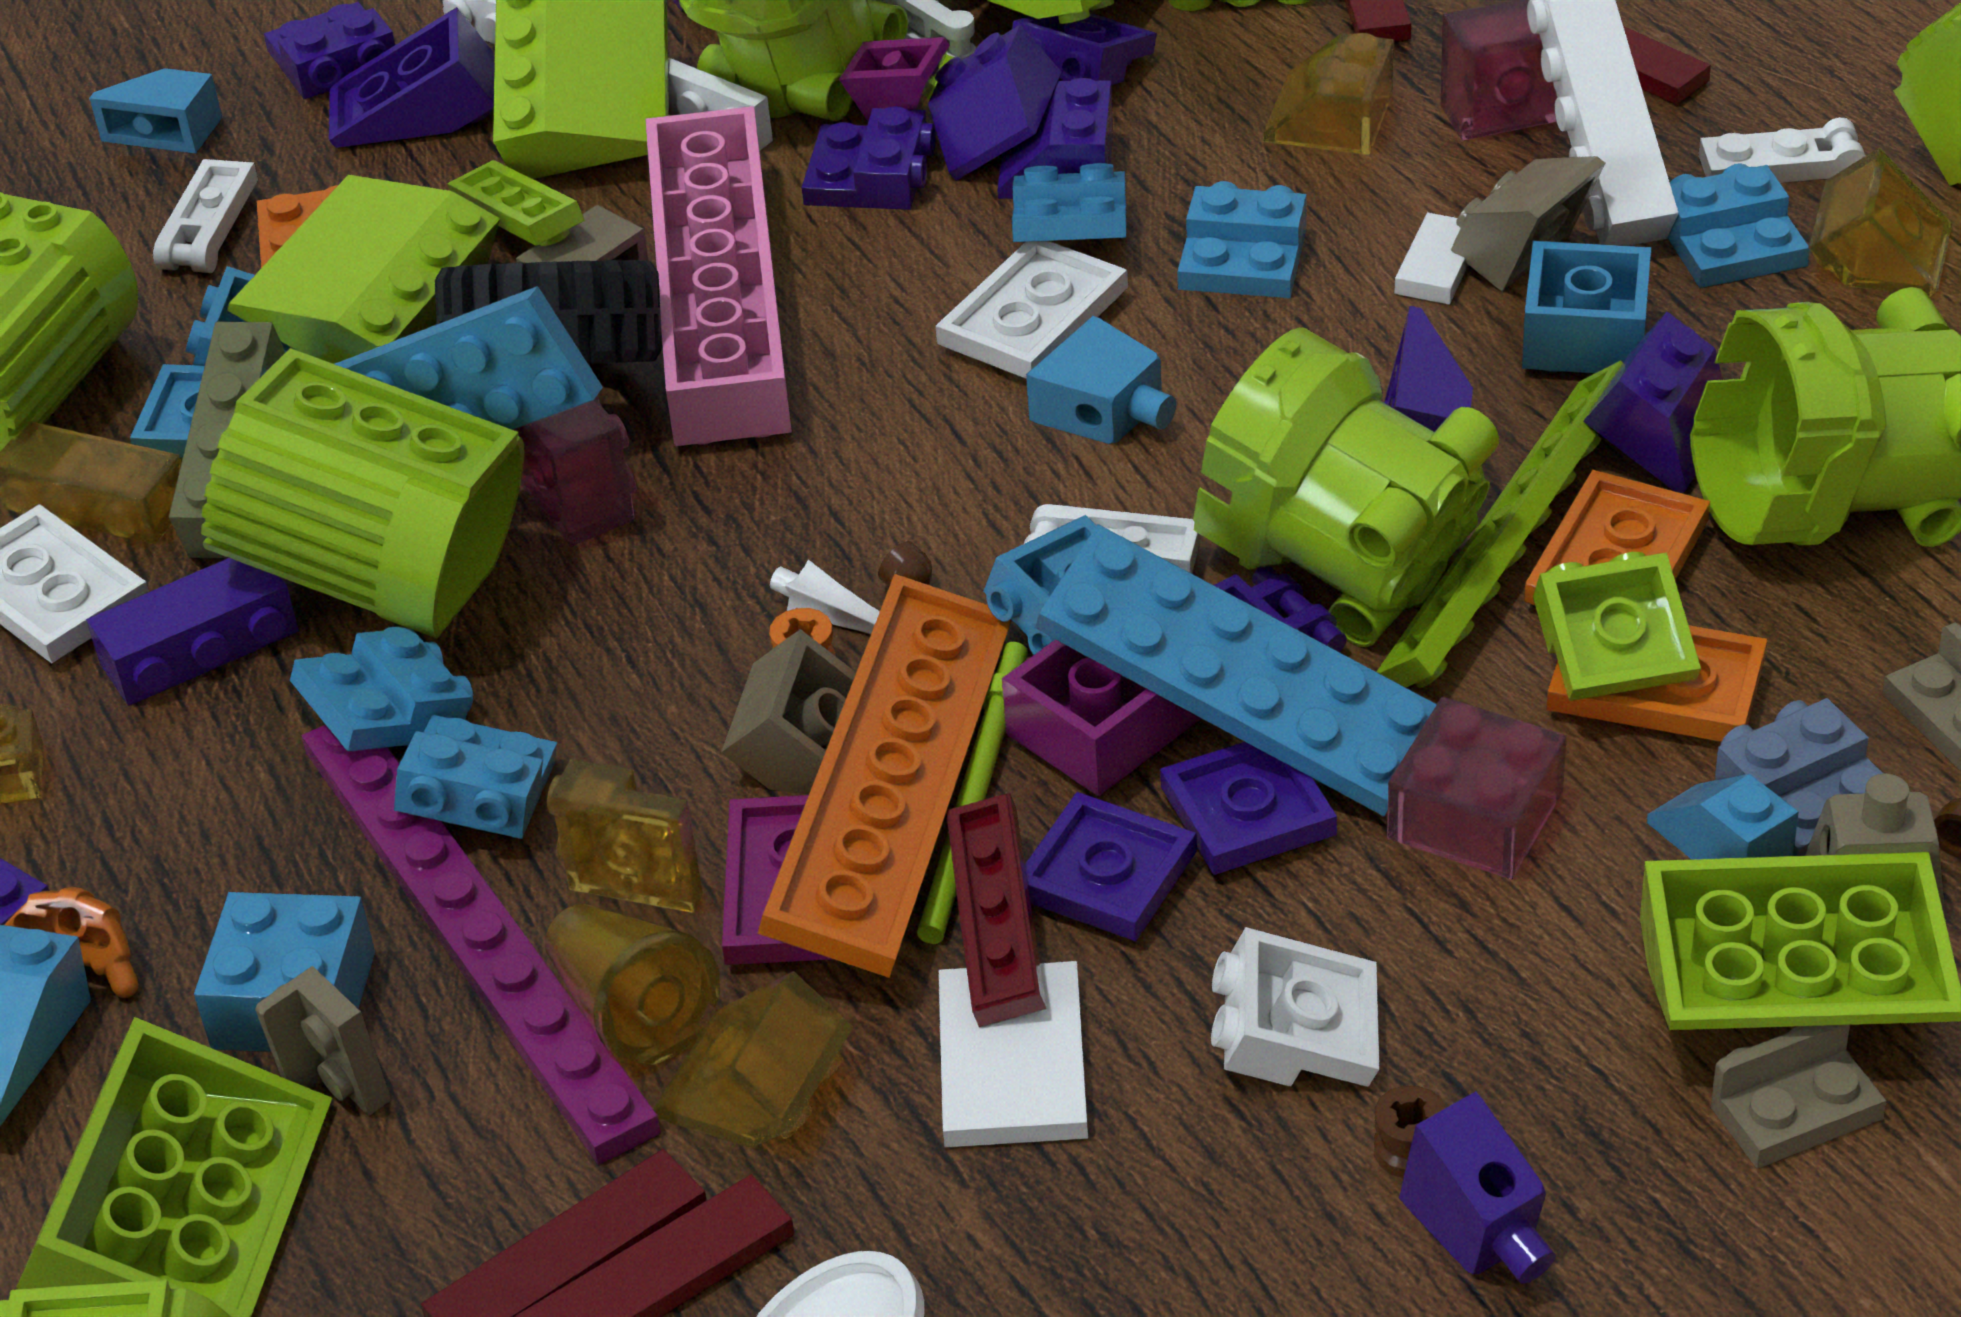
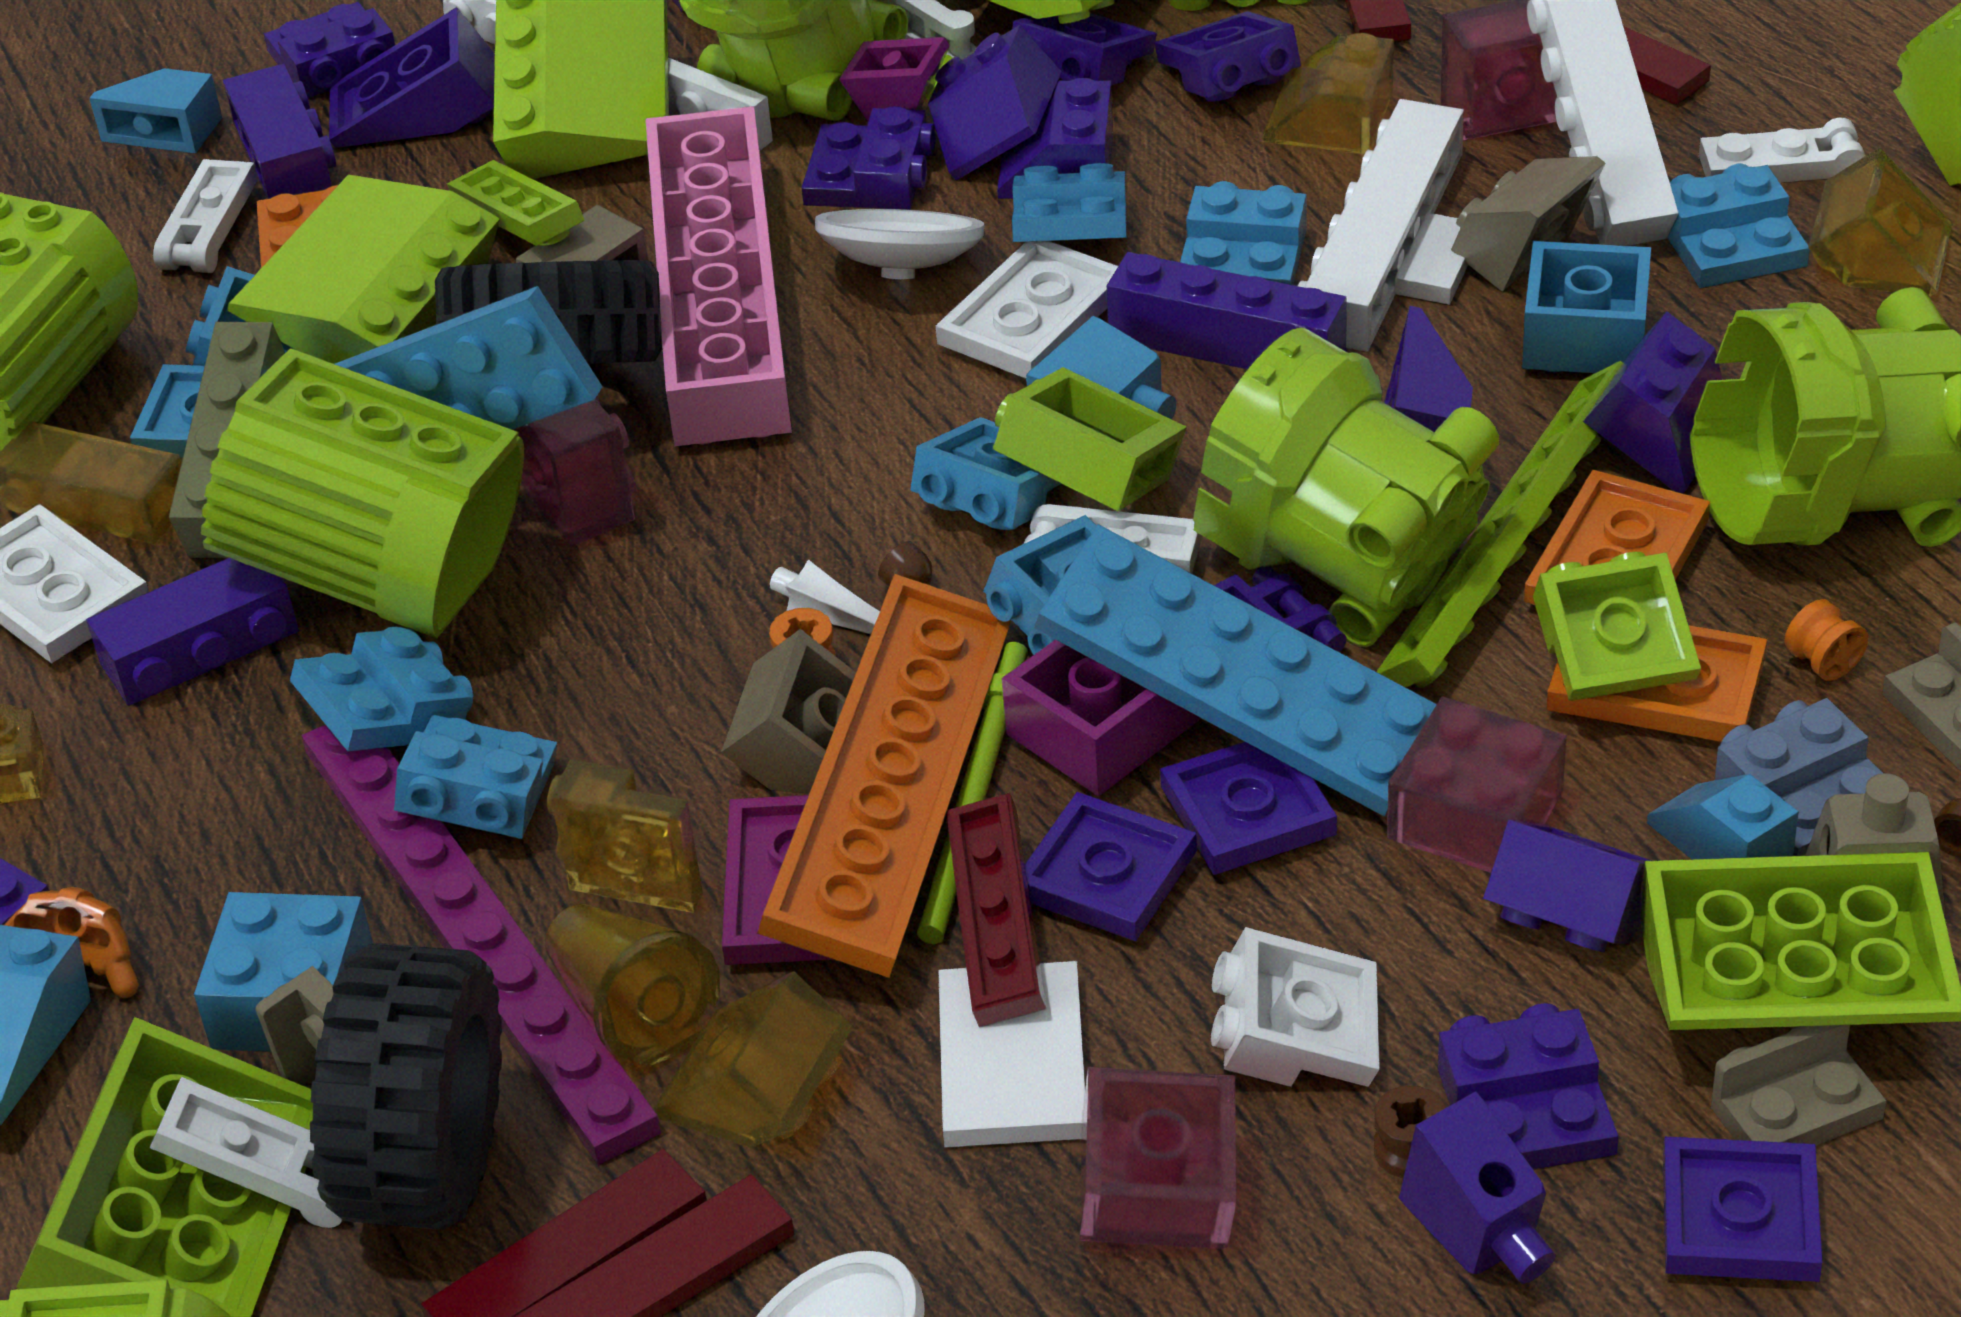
none -> white plate [150,1077,342,1228]
none -> dark purple brick [223,63,337,199]
none -> black tyre [310,943,502,1230]
none -> white dish [815,209,984,279]
none -> dark azure plate [910,417,1062,530]
none -> lime window [993,367,1187,511]
none -> clear pink brick [1079,1067,1236,1249]
none -> dark purple brick [1106,252,1347,369]
none -> dark purple plate [1154,11,1301,102]
none -> white brick [1298,99,1464,352]
none -> dark purple plate [1438,1003,1619,1169]
none -> dark purple slope [1483,819,1653,952]
none -> dark purple plate [1663,1136,1822,1282]
none -> orange wheel [1784,599,1869,681]

